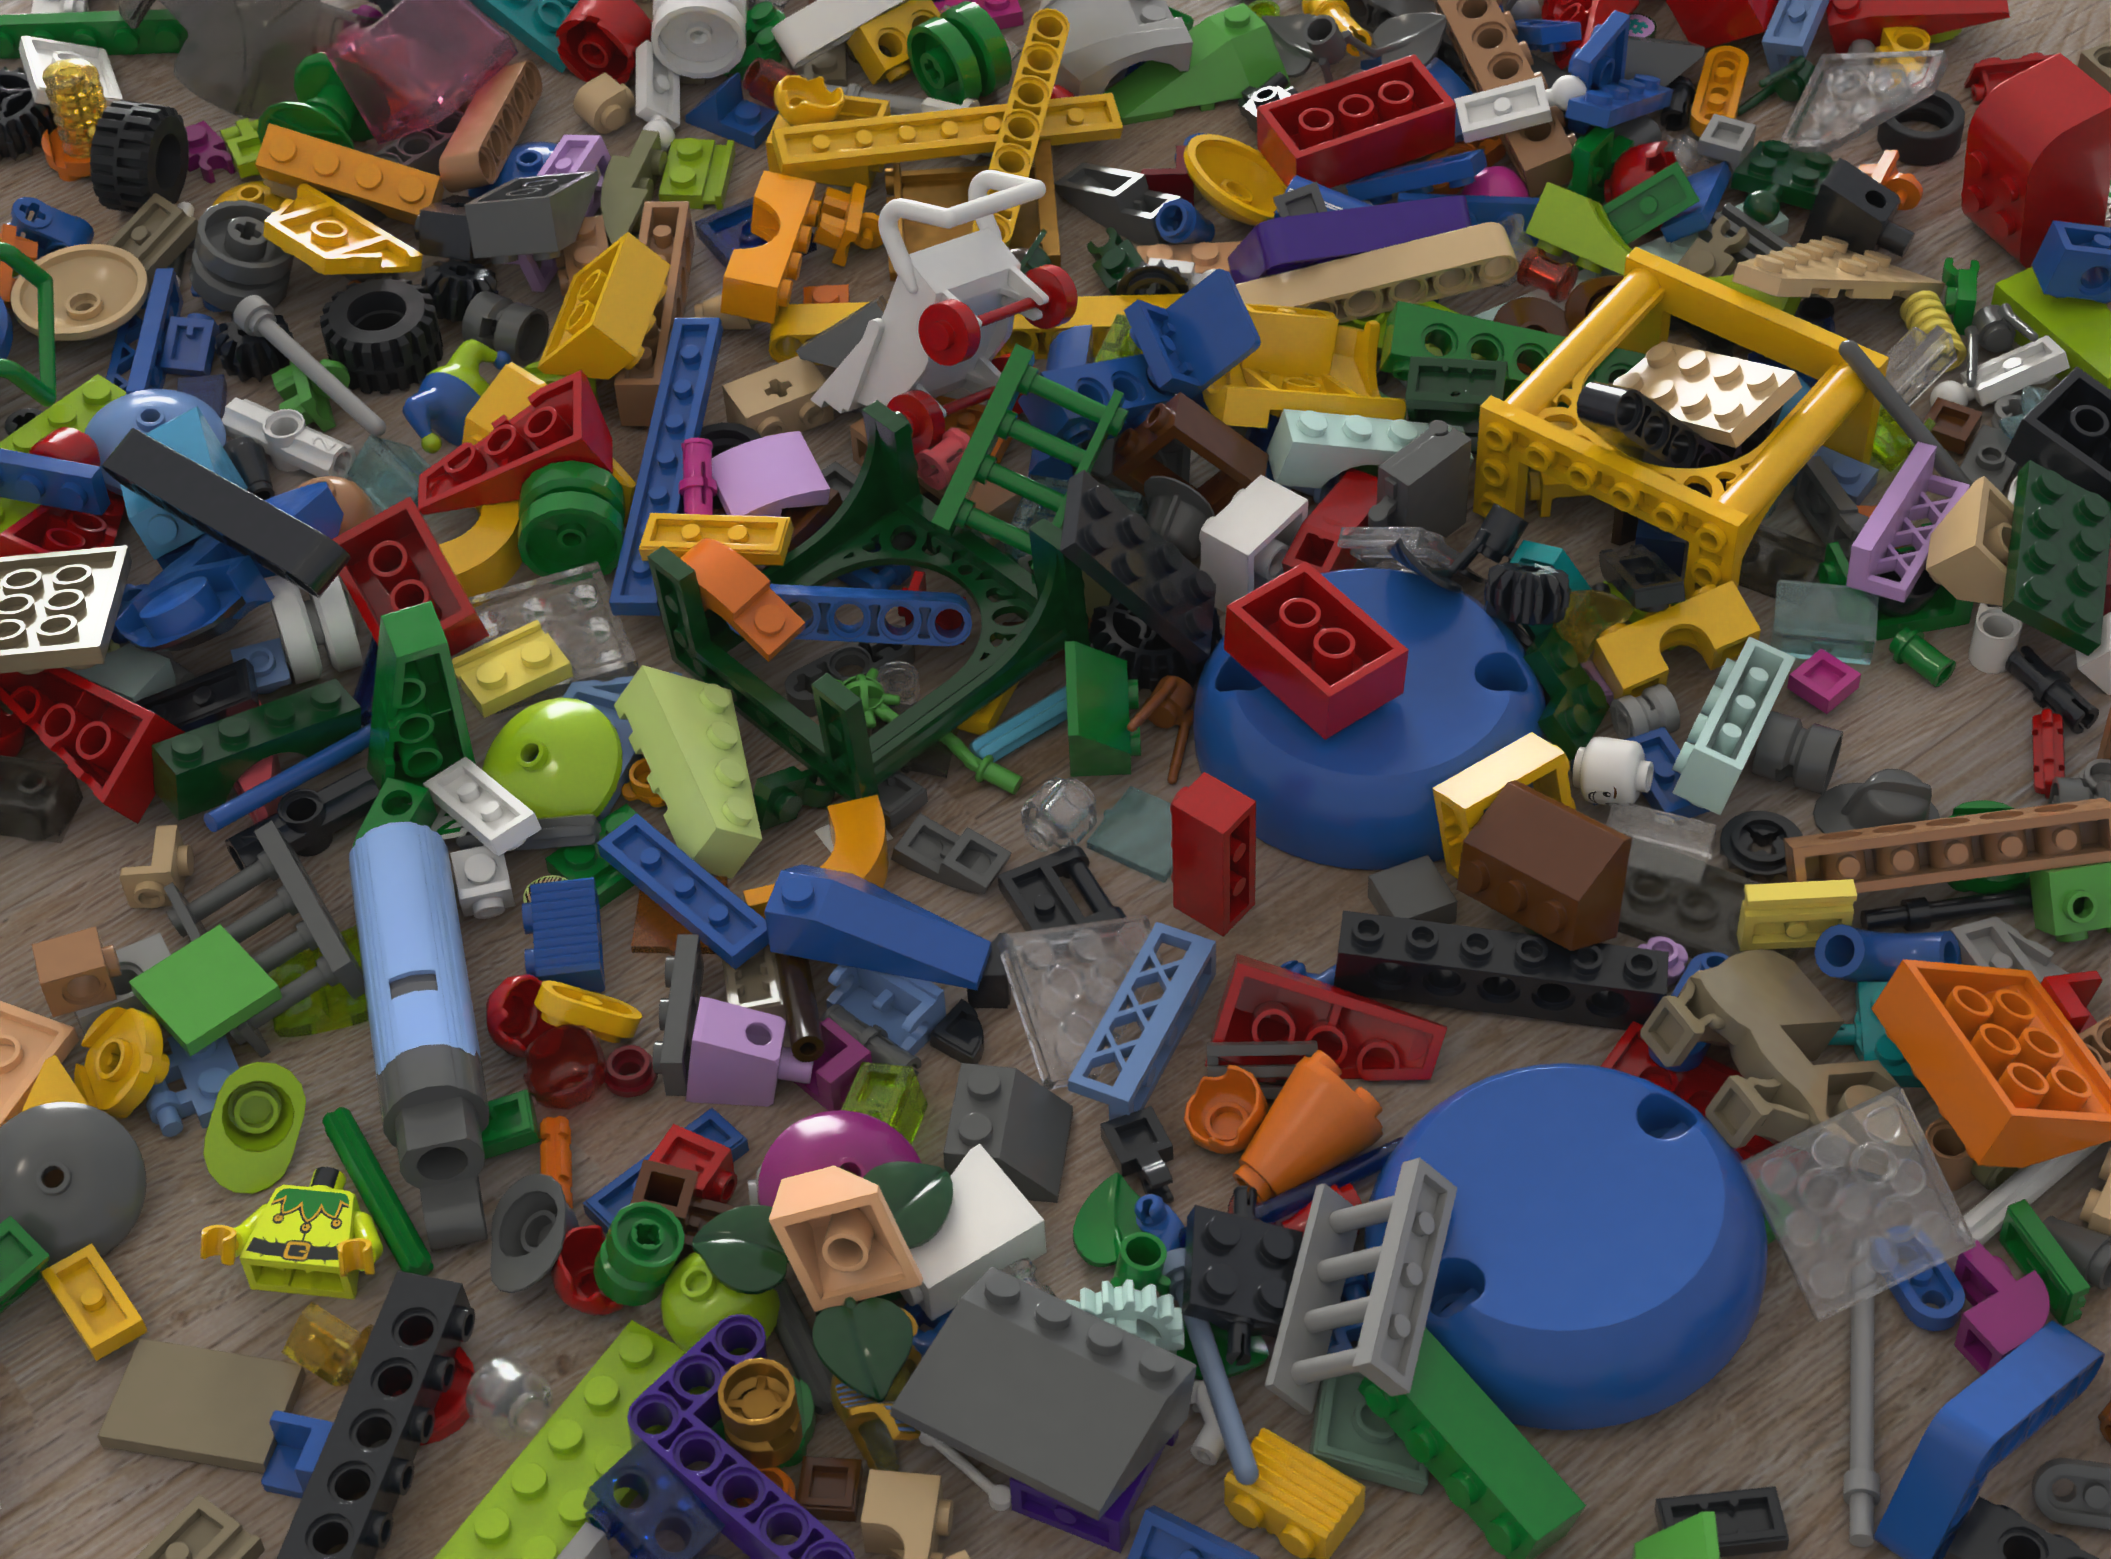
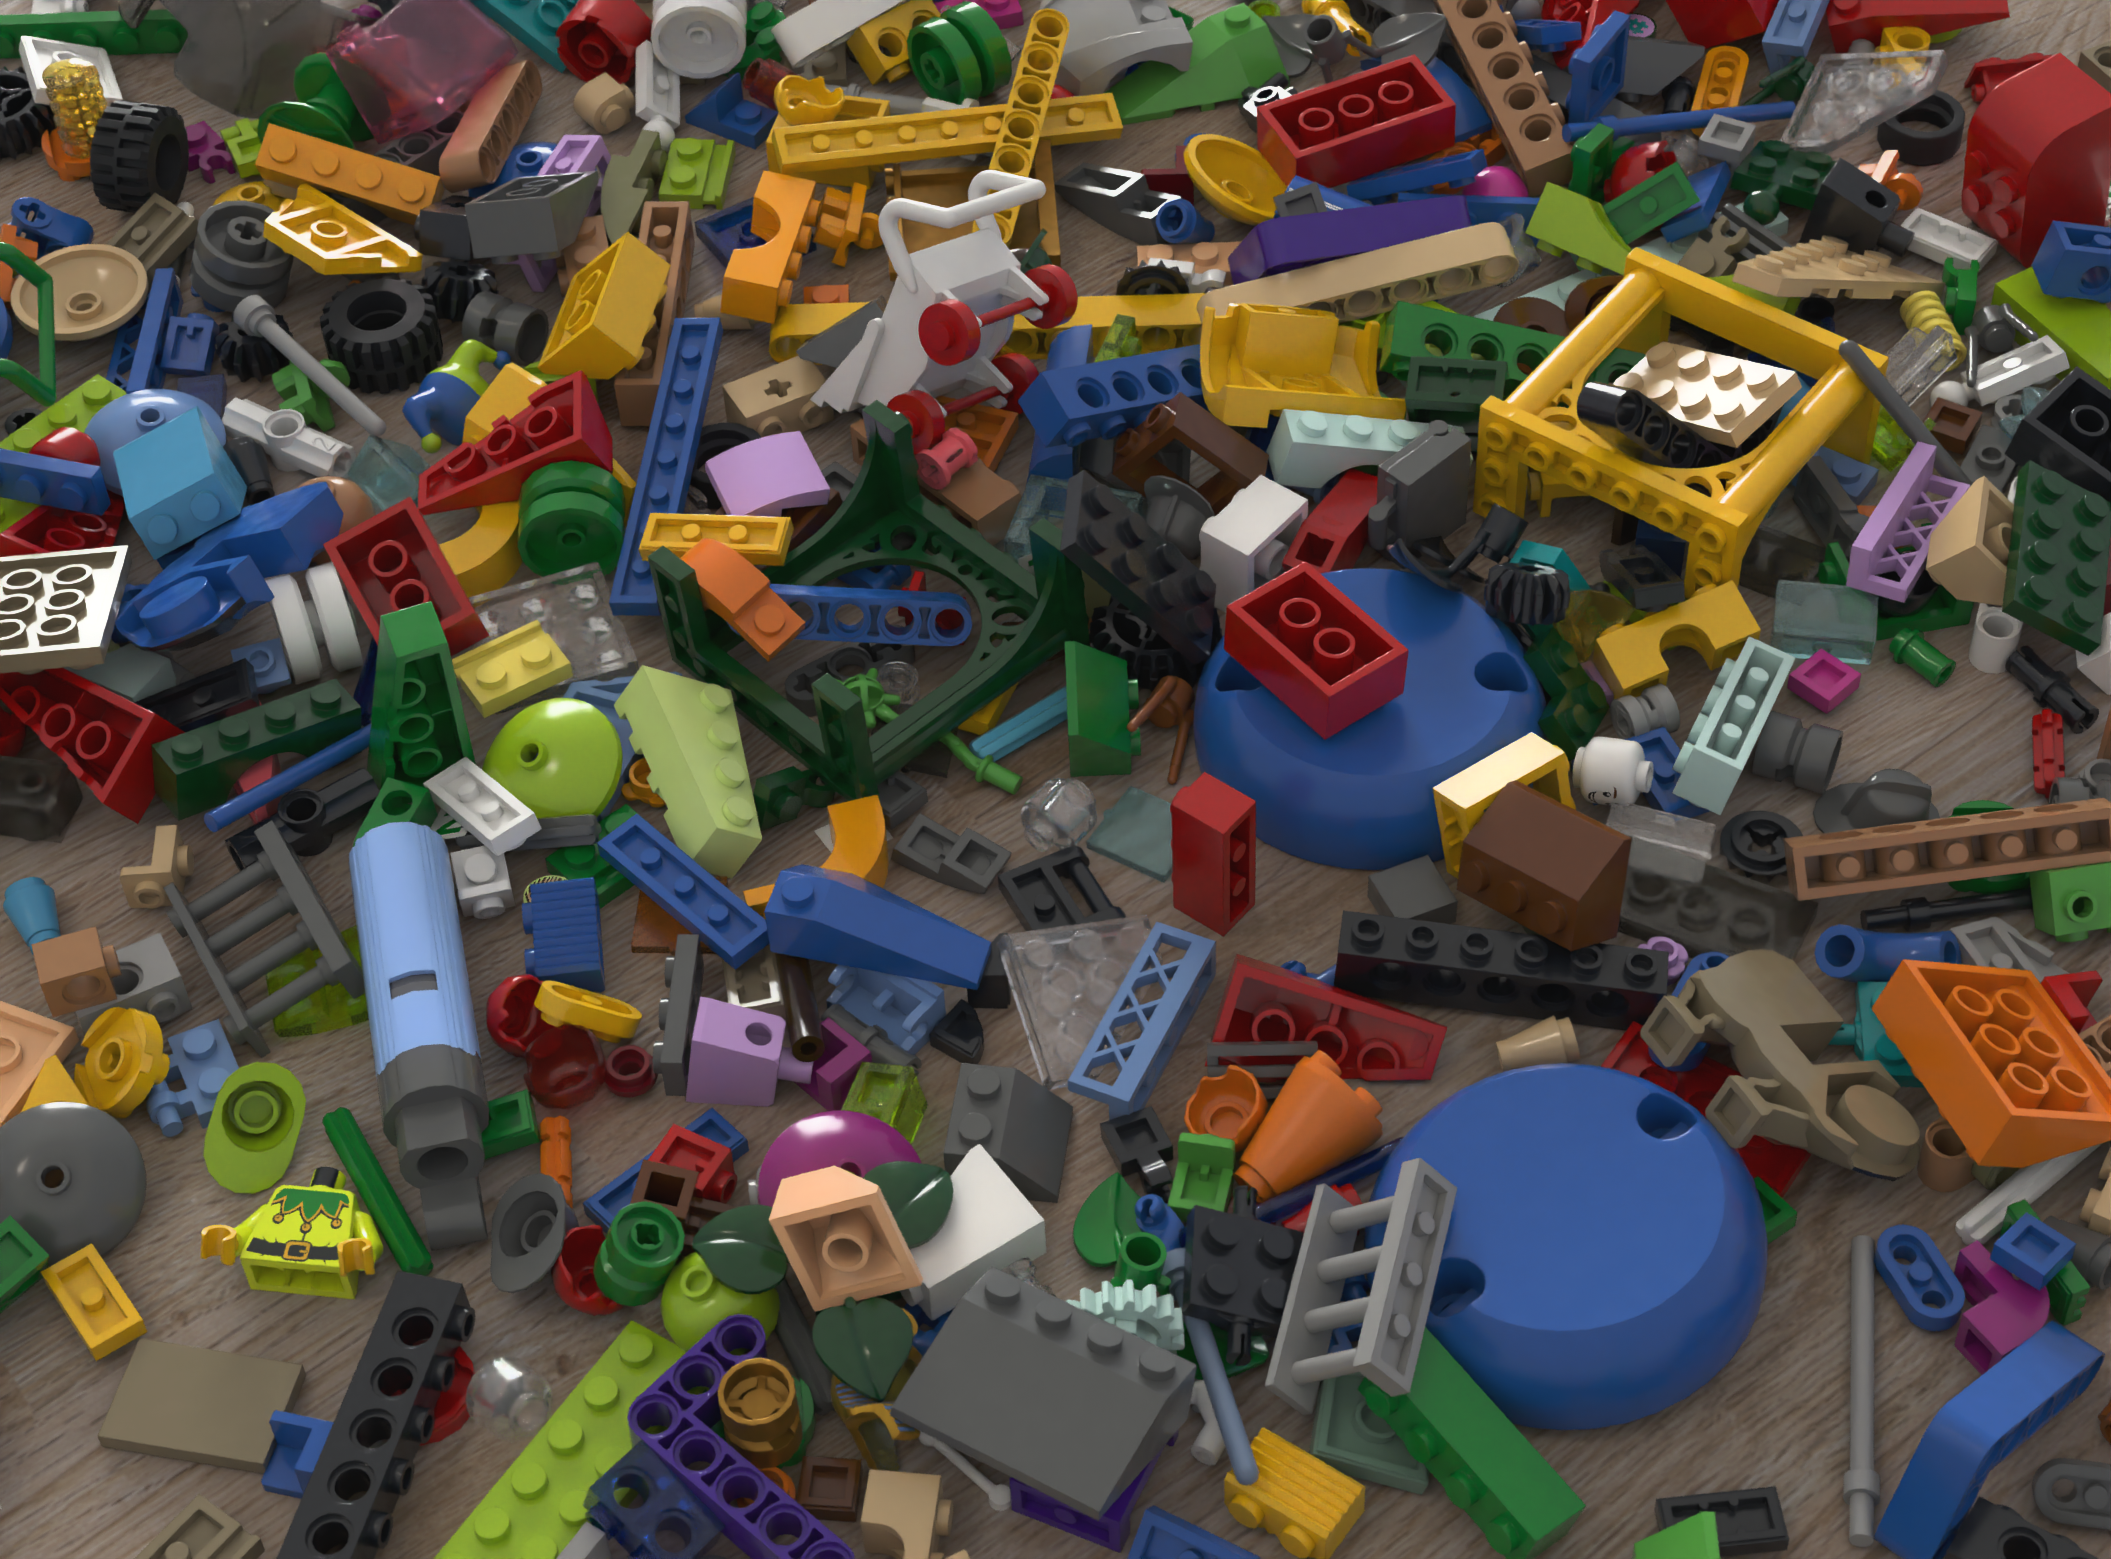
black beam [102,428,351,598] -> none
bright green tile [129,924,282,1056] -> none
clear yellow plate [281,1302,374,1386] -> none
dark pink pin [678,437,718,515] -> none
green fence [931,344,1129,576] -> none
dark green plate [1087,227,1145,296] -> none
blue bracket [1124,269,1261,399] -> none
clear plate [1337,527,1460,573] -> none
white plate [1455,75,1587,144] -> none
clear red bush [1517,246,1578,303] -> none
blue plate [1565,74,1673,129] -> none
light yellow plate [1737,879,1857,951] -> none
clear plate [1740,1086,1977,1322] -> none
none -> dark azure cone [3,877,61,955]
none -> bright green bracket [1167,1132,1236,1222]
none -> tan cone [1495,1015,1580,1072]
none -> blue bar [1562,101,1796,142]
none -> white plate [1900,207,1998,272]
none -> blue plate [1990,1212,2076,1291]

